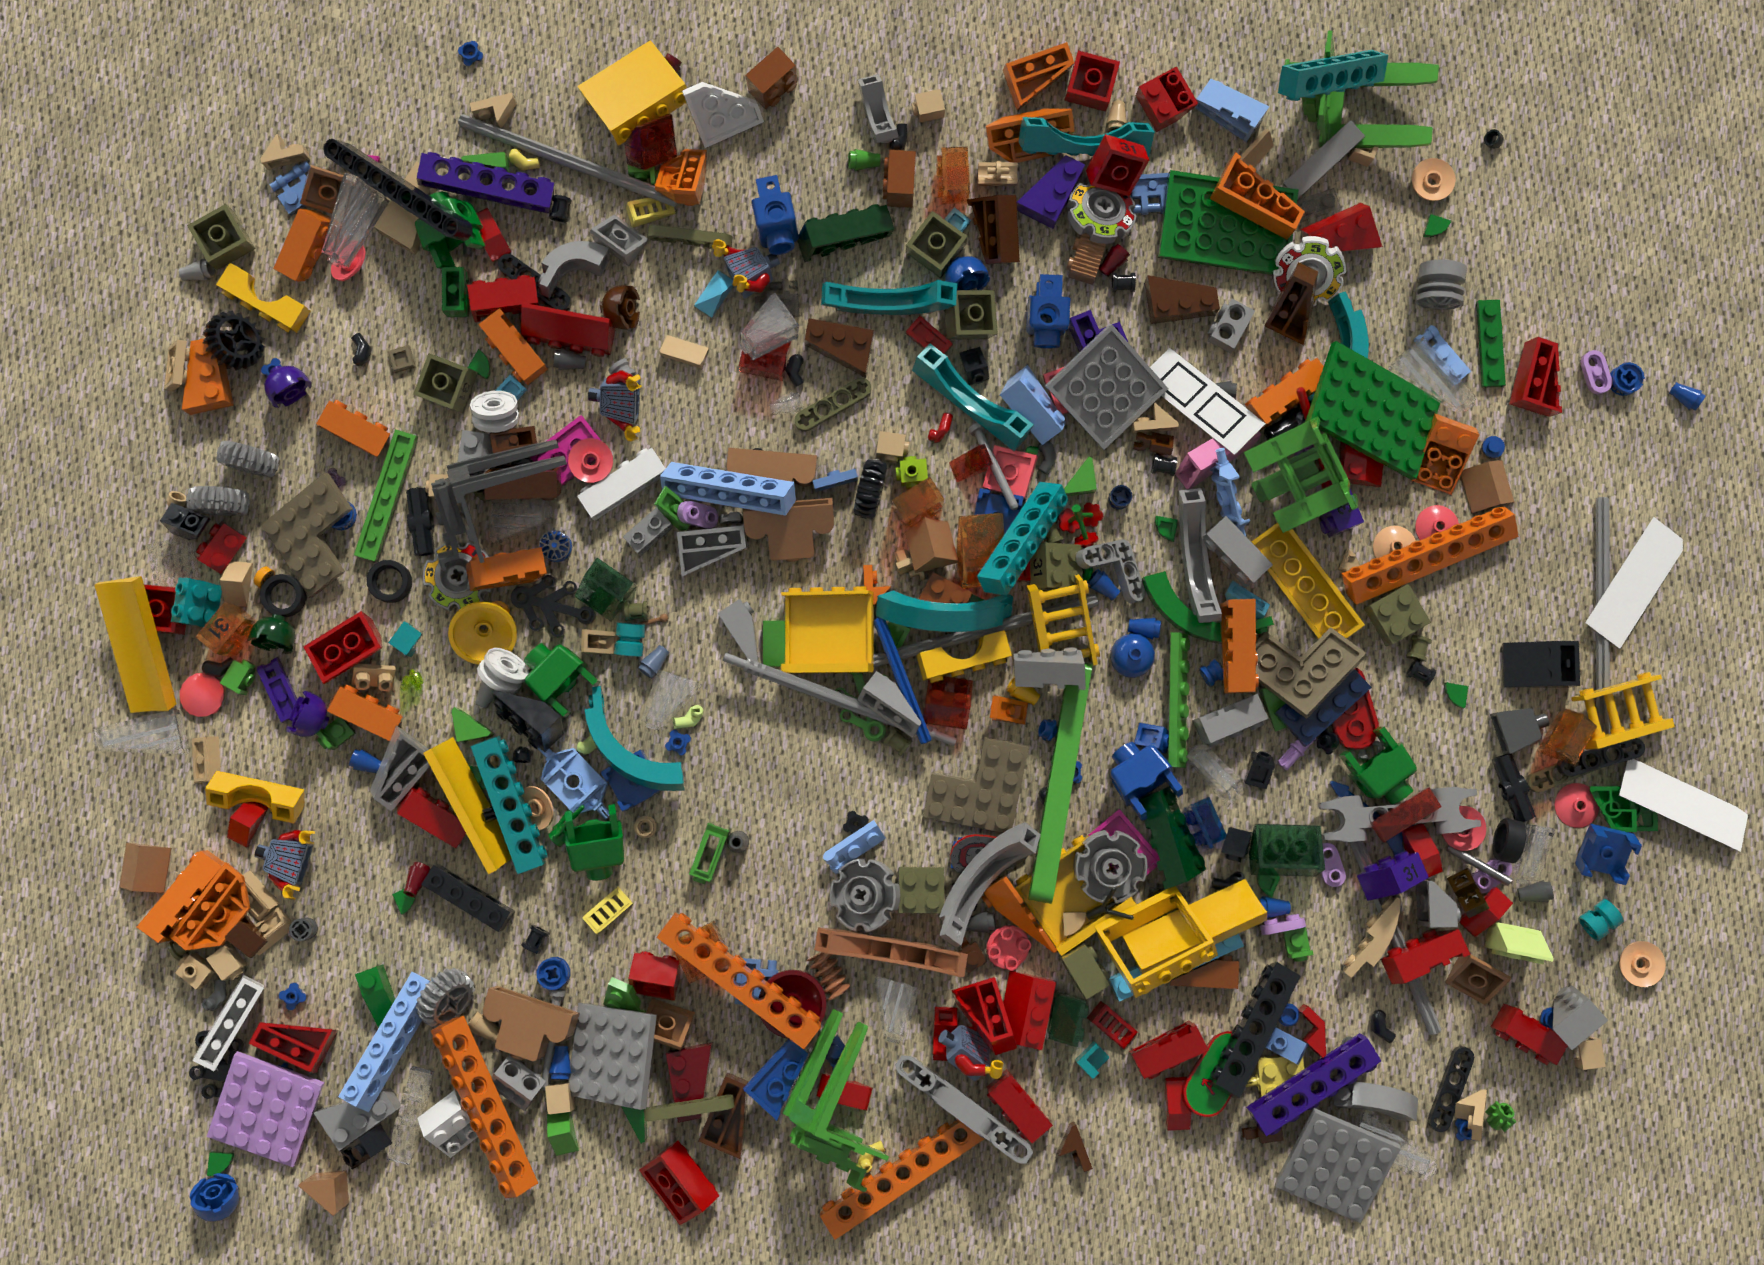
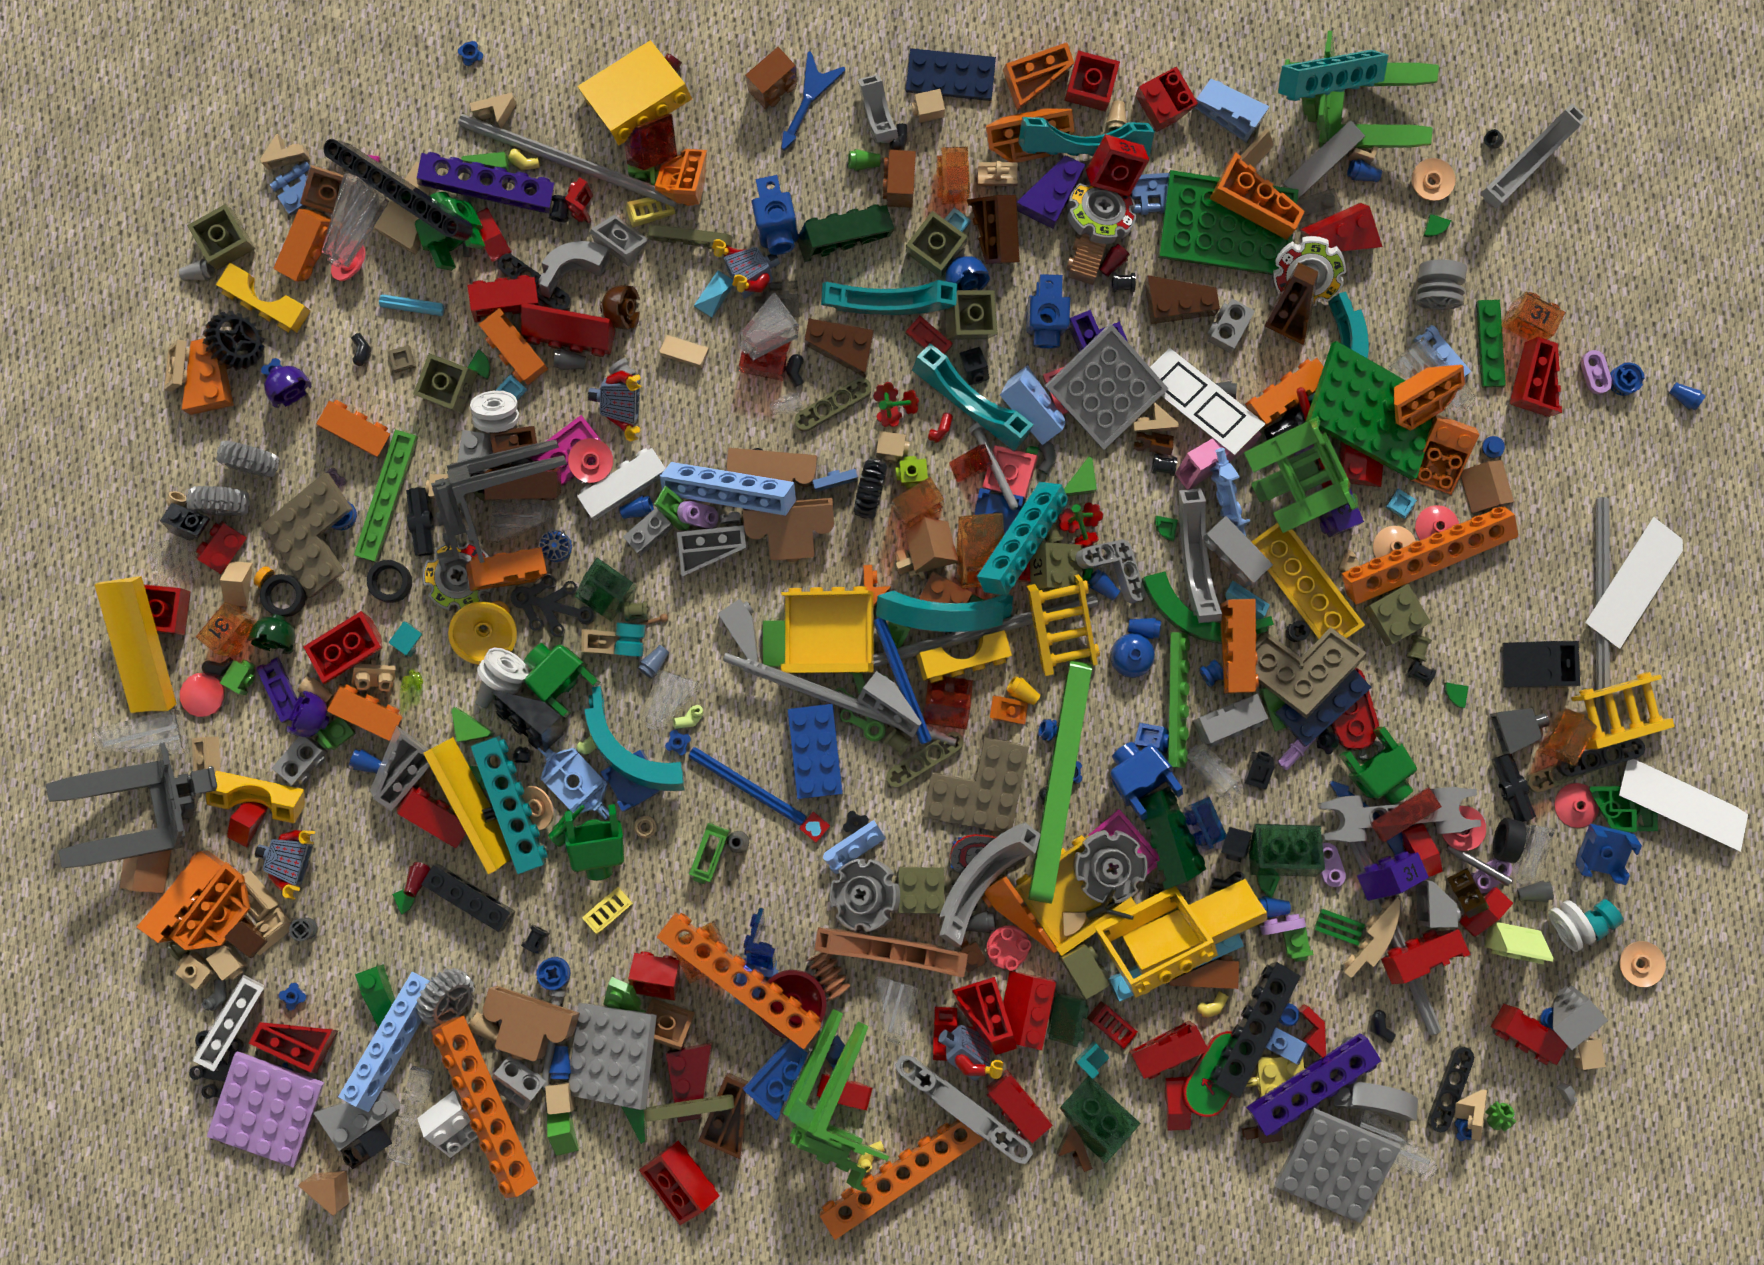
teal plate [171,577,222,629] -> none
blue cylinder [189,1173,239,1222] -> none
green tile [207,1152,235,1176] -> none
green brick [442,267,469,318] -> none
white plate [682,82,764,148] -> none
light grey wedge [1013,647,1086,690] -> none
dark blue wheel [1108,485,1133,510] -> none
medium nougat slope [1445,955,1511,1005] -> none
none -> dark grey piece [46,742,217,868]
none -> light grey brick [272,736,328,786]
none -> tan cone [297,676,333,705]
none -> medium azure axle [379,294,444,316]
none -> red bracket [565,177,593,224]
none -> blue cone [619,495,654,519]
none -> blue axle [688,747,806,825]
none -> clear blue bracket [743,908,776,970]
none -> blue piece [782,51,845,151]
none -> blue brick [788,704,843,799]
none -> red tile [799,811,831,843]
none -> red plant [873,382,919,427]
none -> olive beam [887,732,963,787]
none -> dark blue plate [906,48,996,101]
none -> clear green slope [1060,1075,1141,1164]
none -> light yellow arm [1197,991,1229,1018]
none -> black bush [1285,621,1310,642]
none -> green tile [1314,908,1365,945]
none -> blue cone [1347,159,1382,182]
none -> medium azure tile [1385,488,1417,519]
none -> orange wedge [1394,365,1465,431]
none -> light grey arch [1481,103,1588,209]
none -> clear orange brick [1502,292,1566,341]
none -> white wheel [1548,900,1596,952]
none -> light grey tile [1556,1083,1577,1106]

